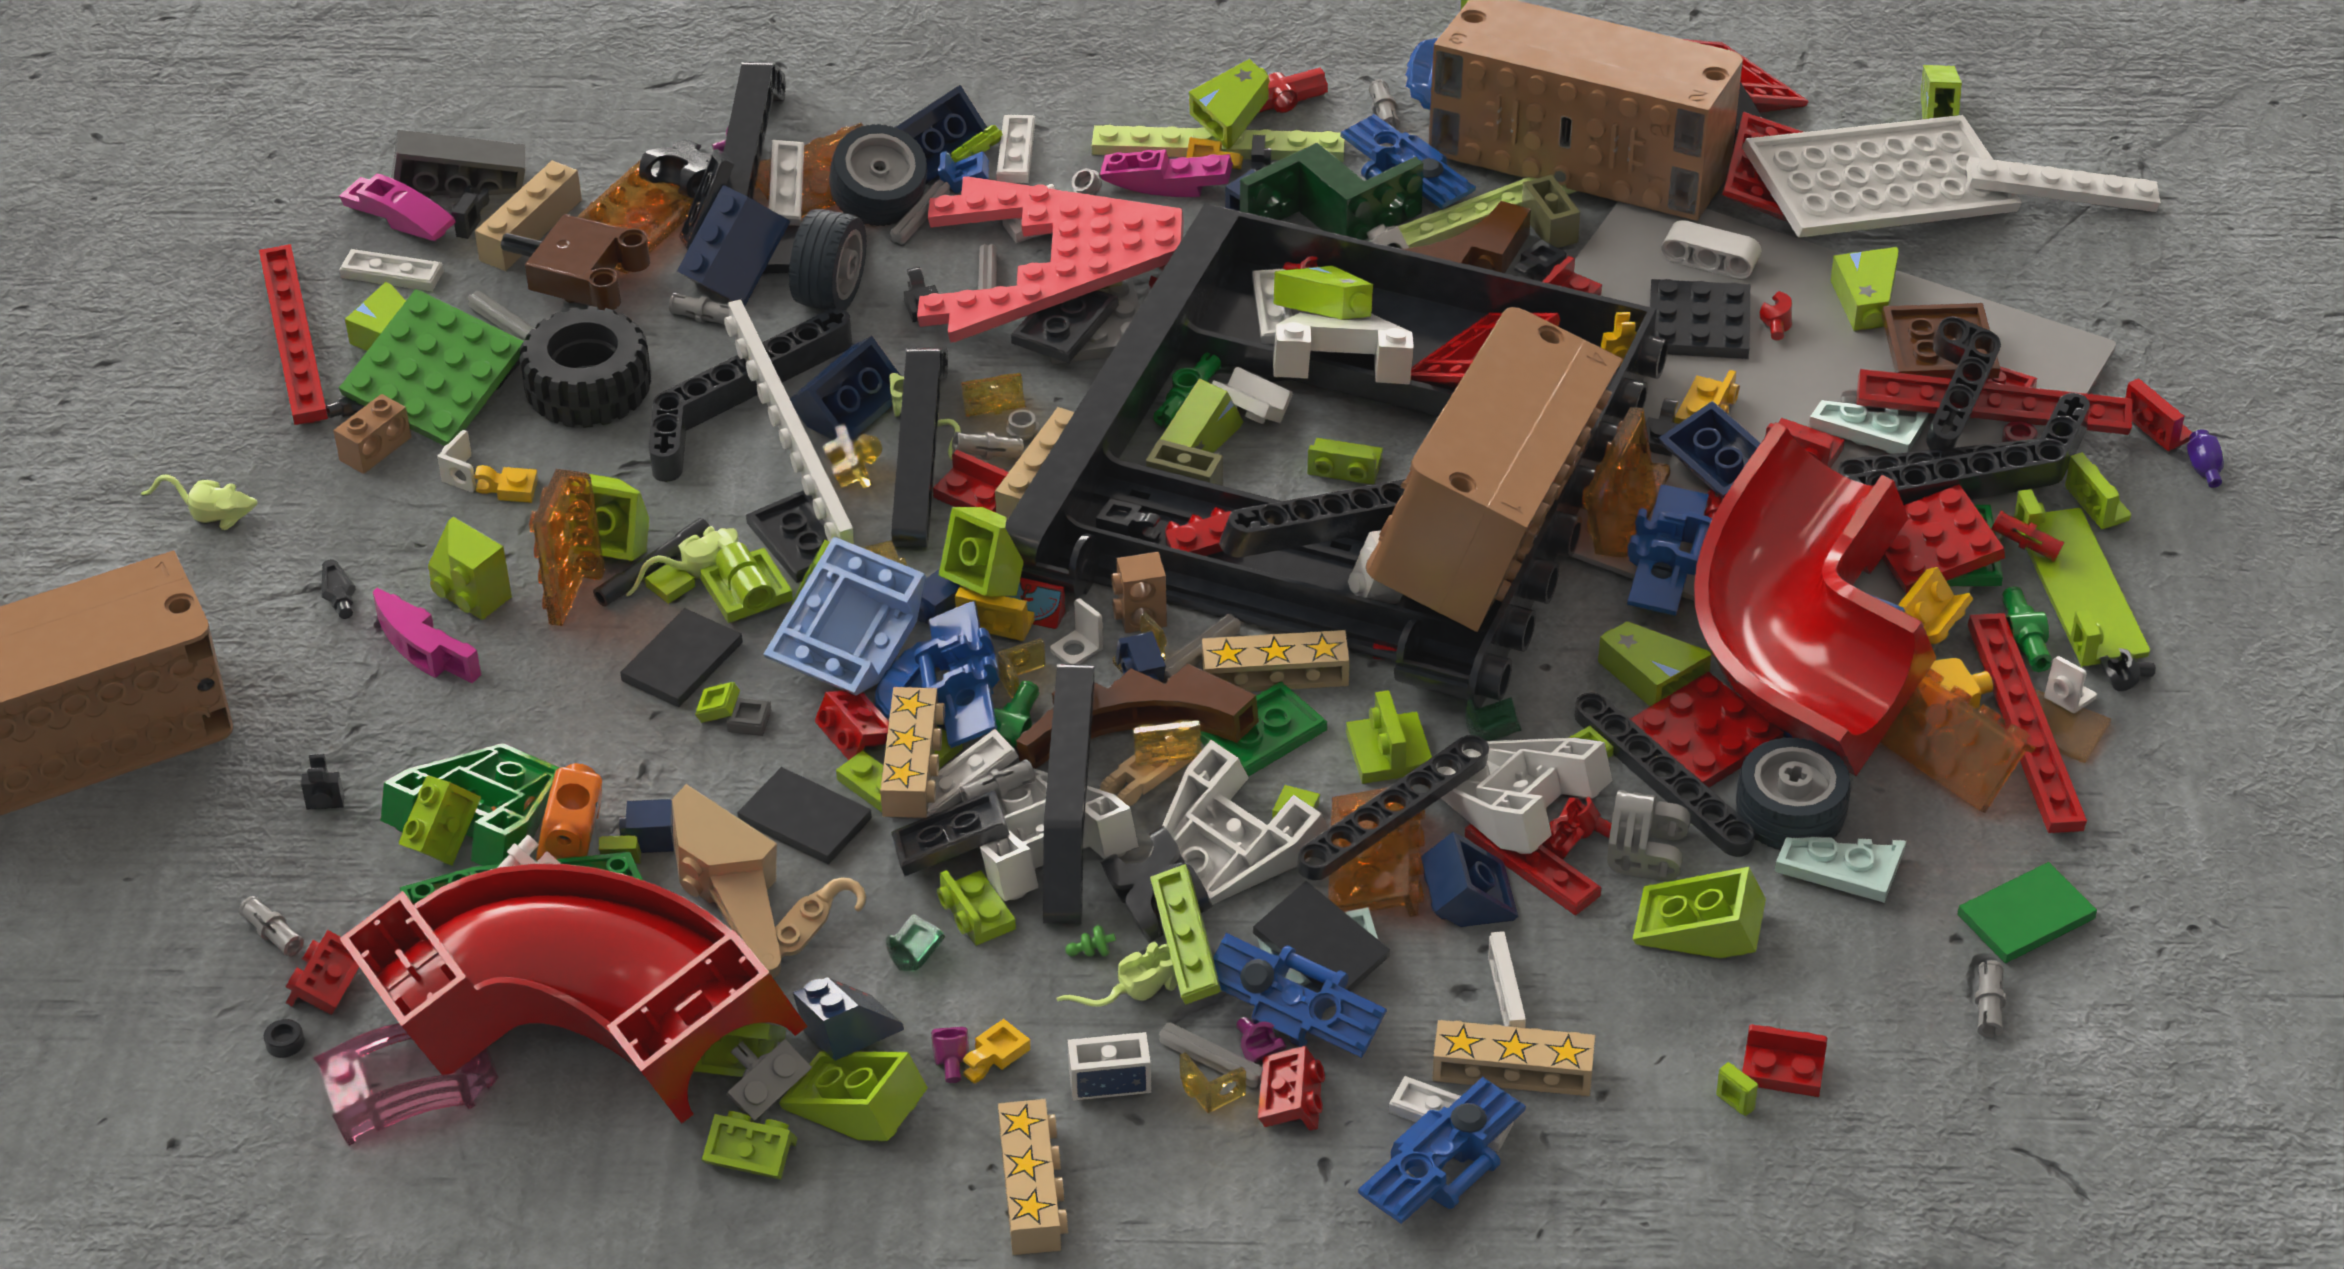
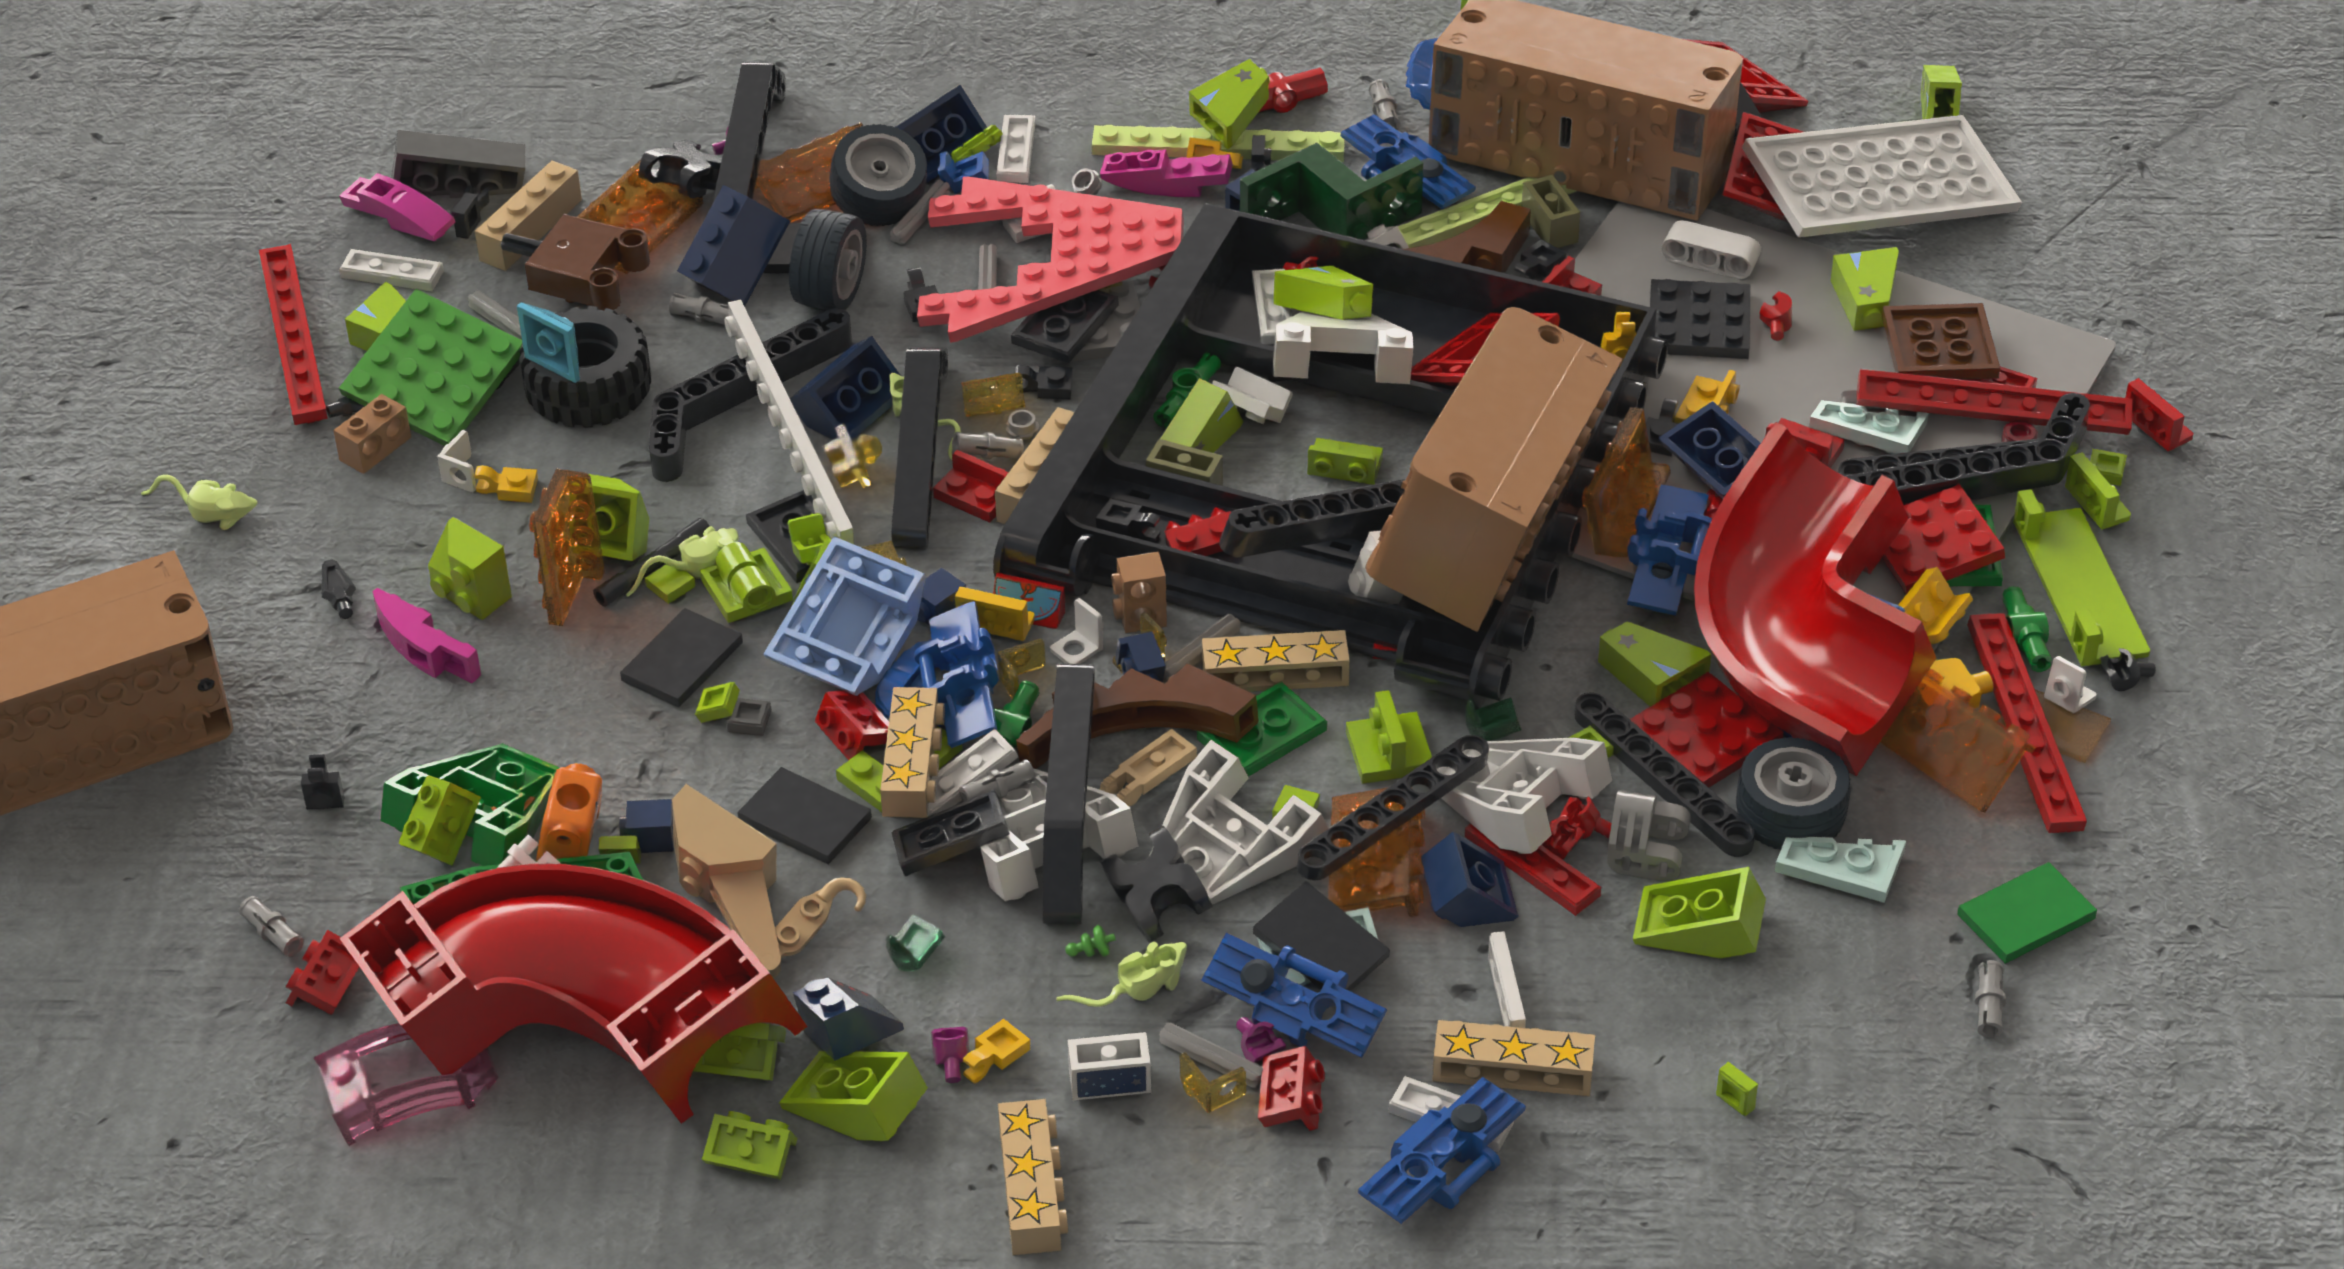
black tile [263,1019,305,1058] -> none
black tile [679,149,734,250] -> none
light grey plate [726,1039,812,1122] -> none
white tile [769,140,804,226] -> none
lime bracket [937,870,1016,946] -> none
lime slope [938,507,1024,596] -> none
clear yellow hips [1133,719,1202,767] -> none
lime tile [1150,864,1222,1005] -> none
red bracket [1742,1024,1828,1097] -> none
black beam [1926,316,2001,450] -> none
white plate [1966,157,2160,212] -> none
red pin [1991,510,2065,562] -> none
dark purple plant [2187,429,2224,488] -> none
none -> medium azure slope [517,302,580,383]
none -> lime bracket [788,513,831,565]
none -> black plate [1015,365,1073,400]
none -> lime tile [2090,449,2127,486]

